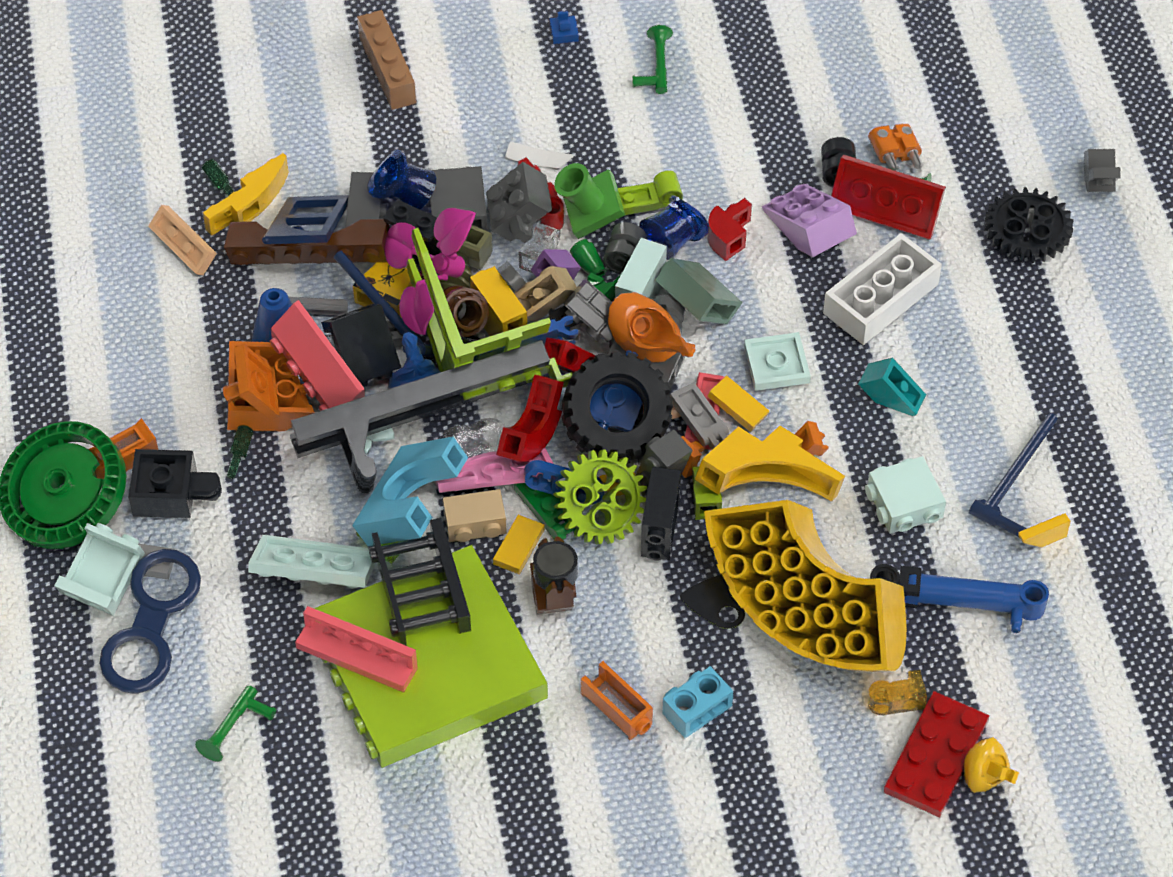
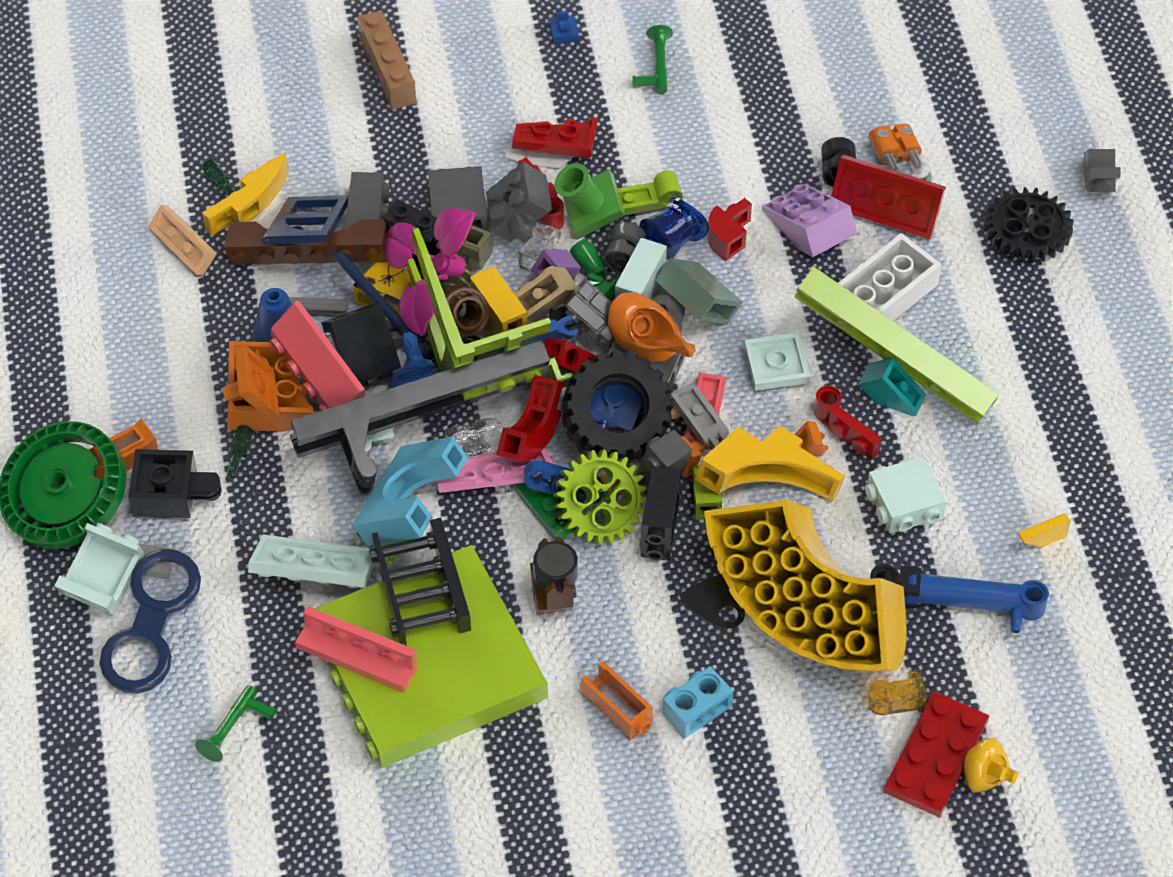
clear blue hat [367,149,437,210] -> none
tan brick [443,489,507,542] -> none
yellow tile [493,514,545,575] -> none
dark grey beam [497,261,527,292] -> none
yellow tile [707,375,769,432] -> none
dark blue bar [969,413,1058,538] -> none
none -> red wing [512,117,598,158]
none -> lime tile [794,266,1000,424]
none -> red plate [814,385,881,460]

